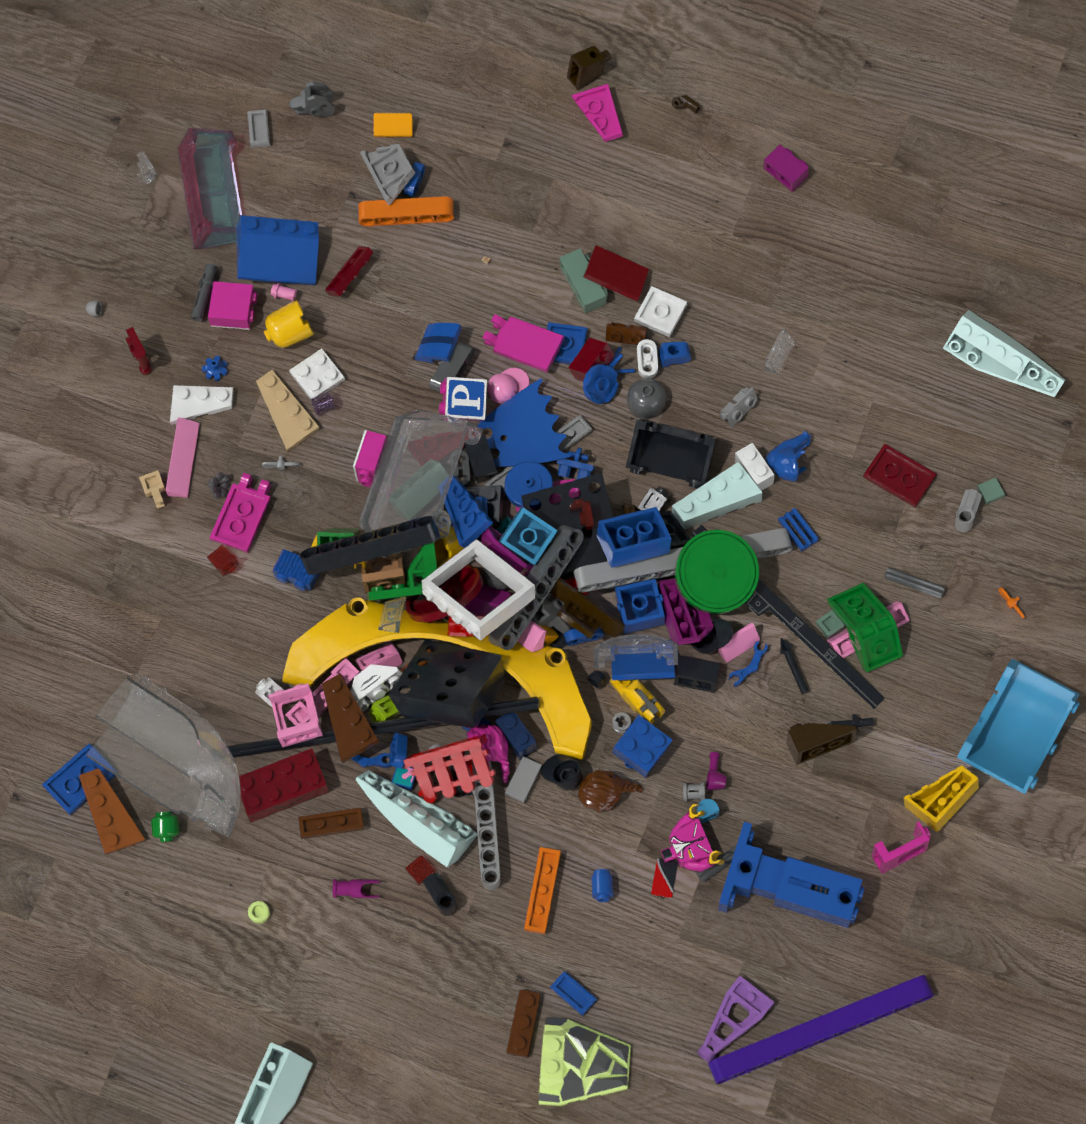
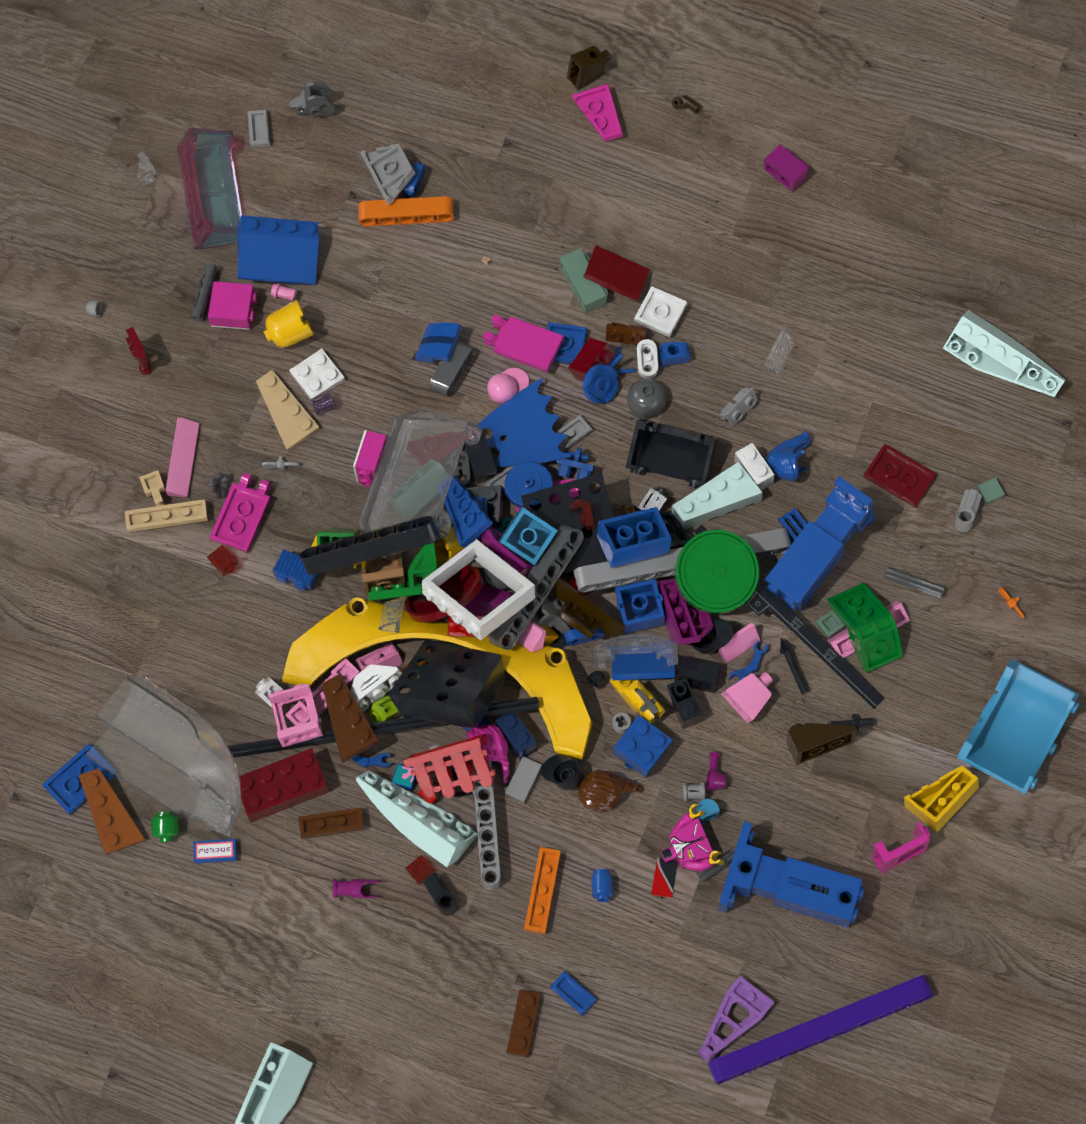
white wing [170,386,234,425] -> none
blue plant [202,356,228,381] -> none
yellowish green tile [248,901,270,924] -> none
dark red plate [324,246,373,296] -> none
light orange slope [374,113,413,137] -> none
blue beam [389,732,407,769] -> none
piece [439,377,487,422] -> none
wedge [539,1017,631,1106] -> none
none -> tan plate [125,499,208,533]
none -> tile [193,839,237,864]
none -> black slope [667,678,702,729]
none -> bright pink torso [721,672,773,723]
none -> blue brick [765,476,875,612]

